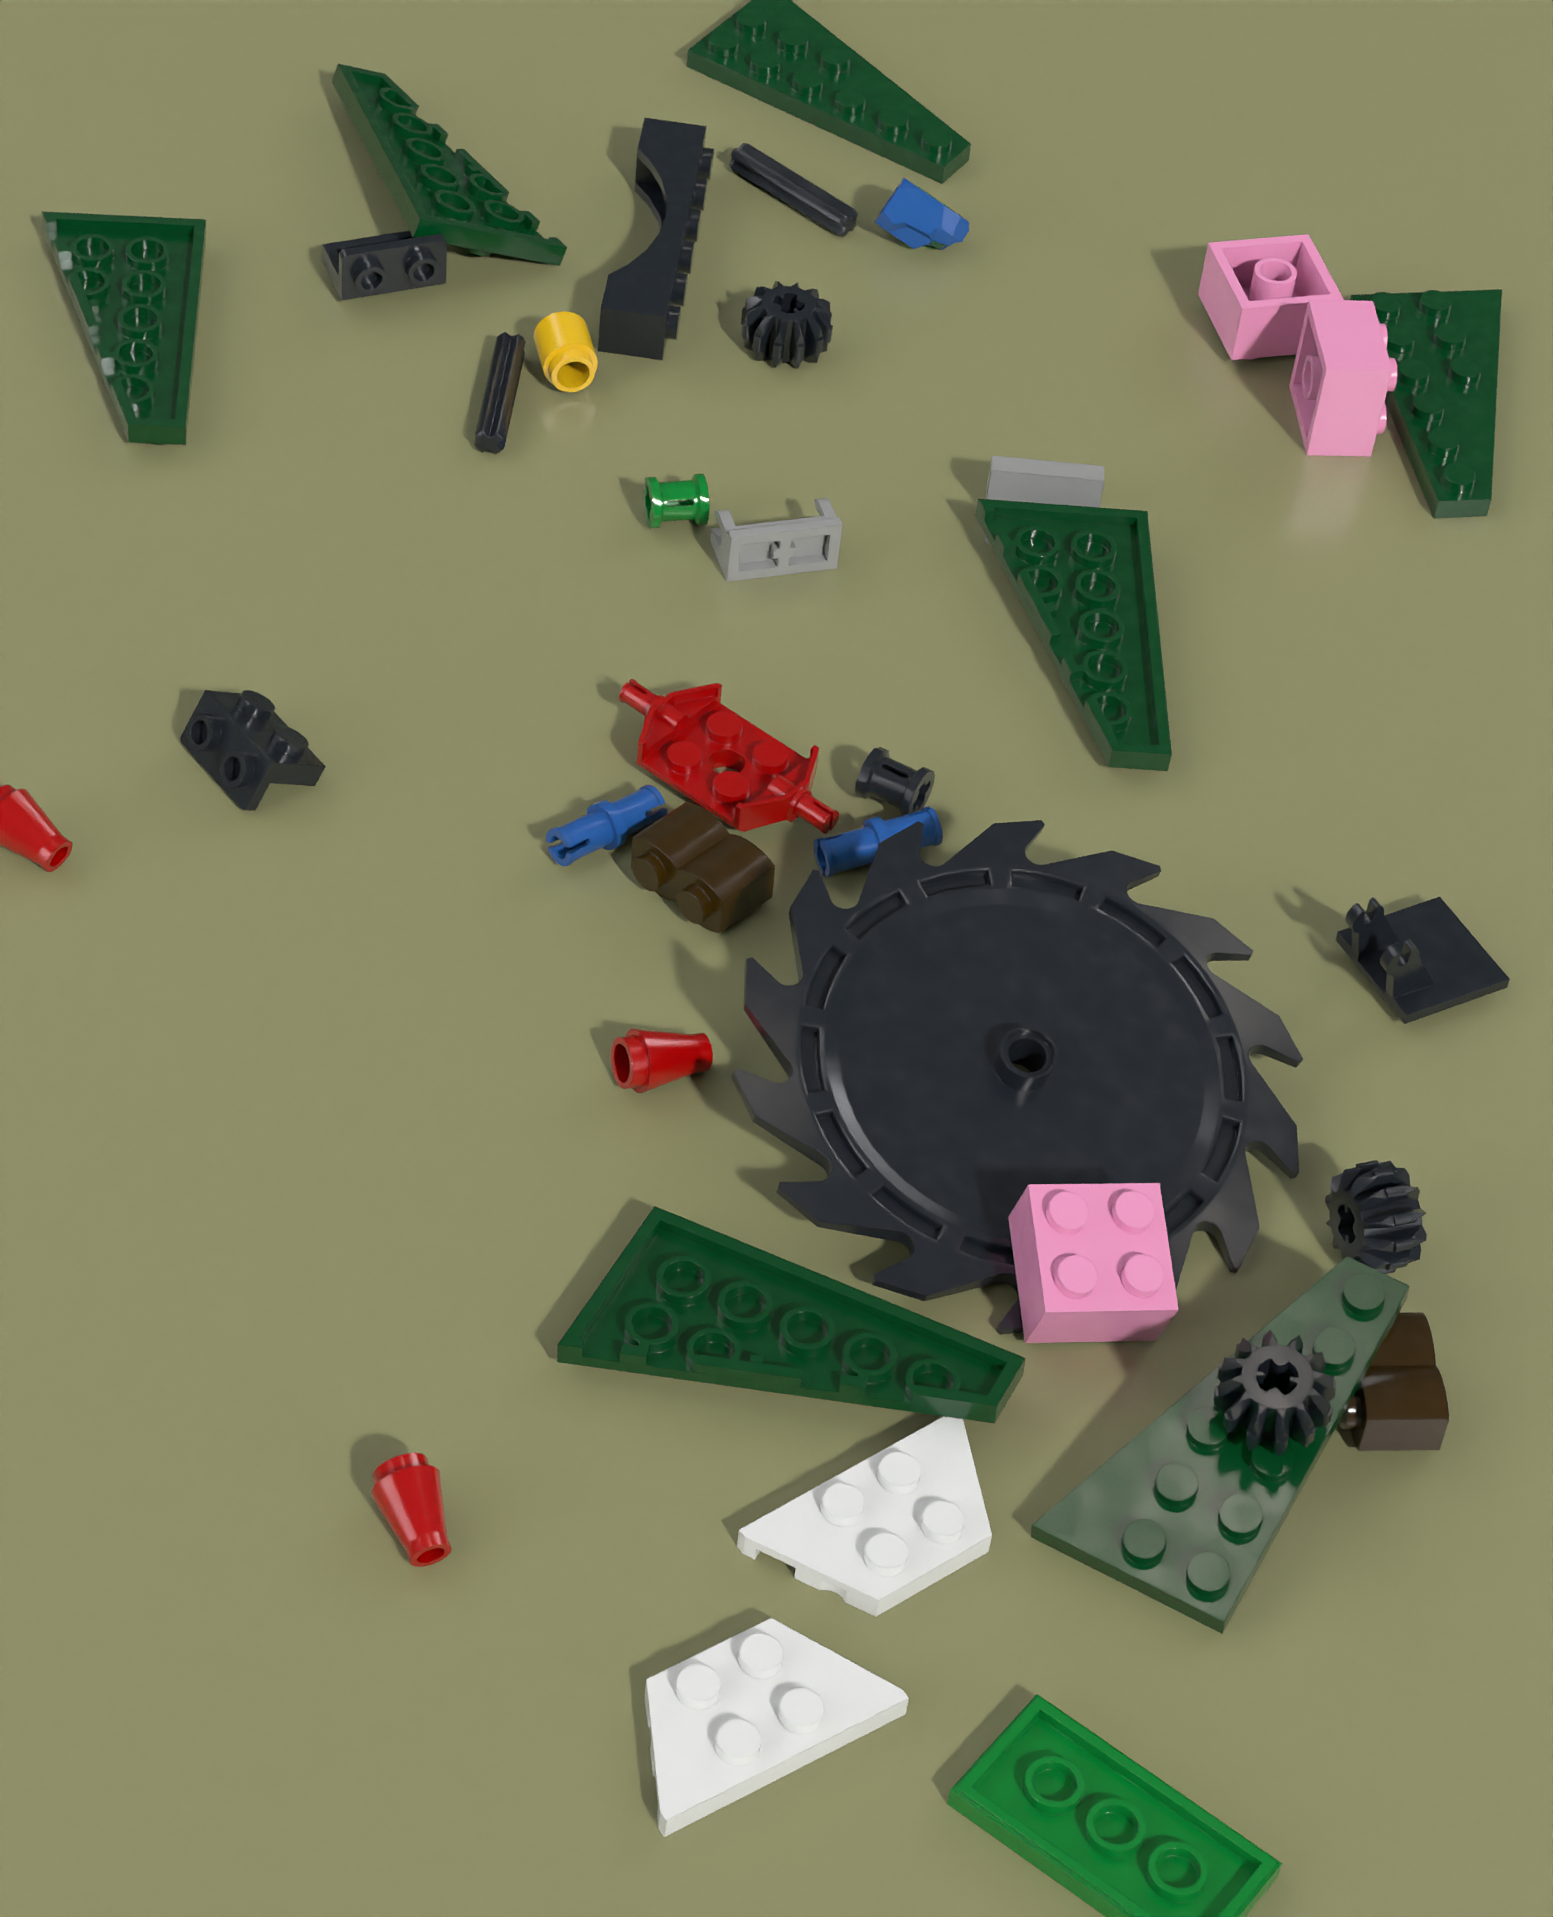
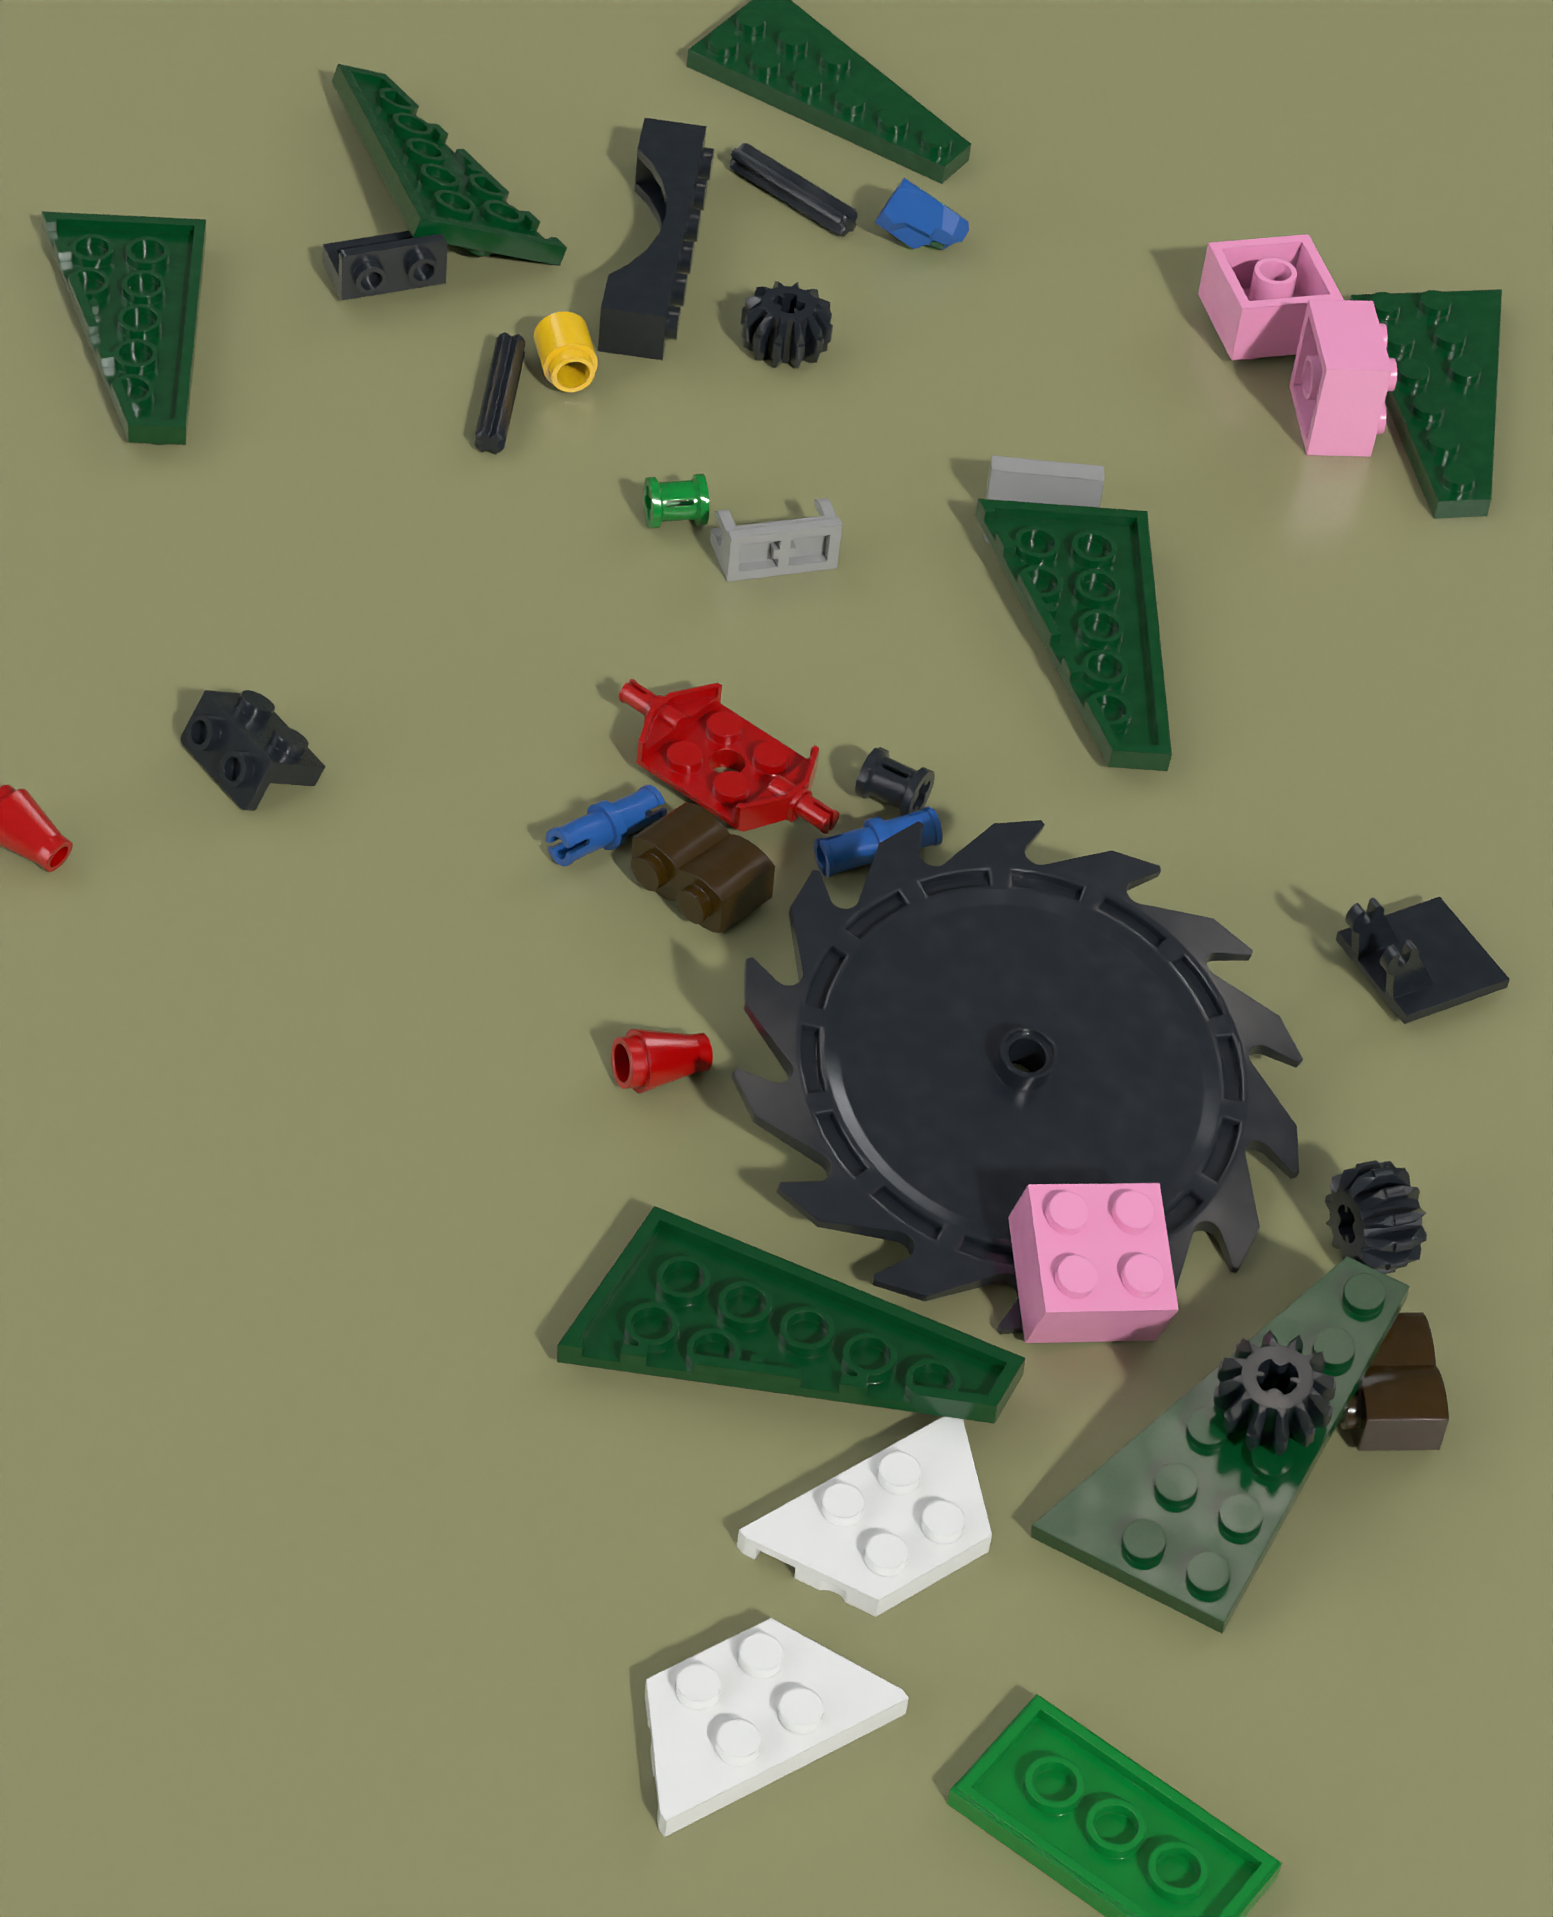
red cone [371,1453,452,1567] -> none

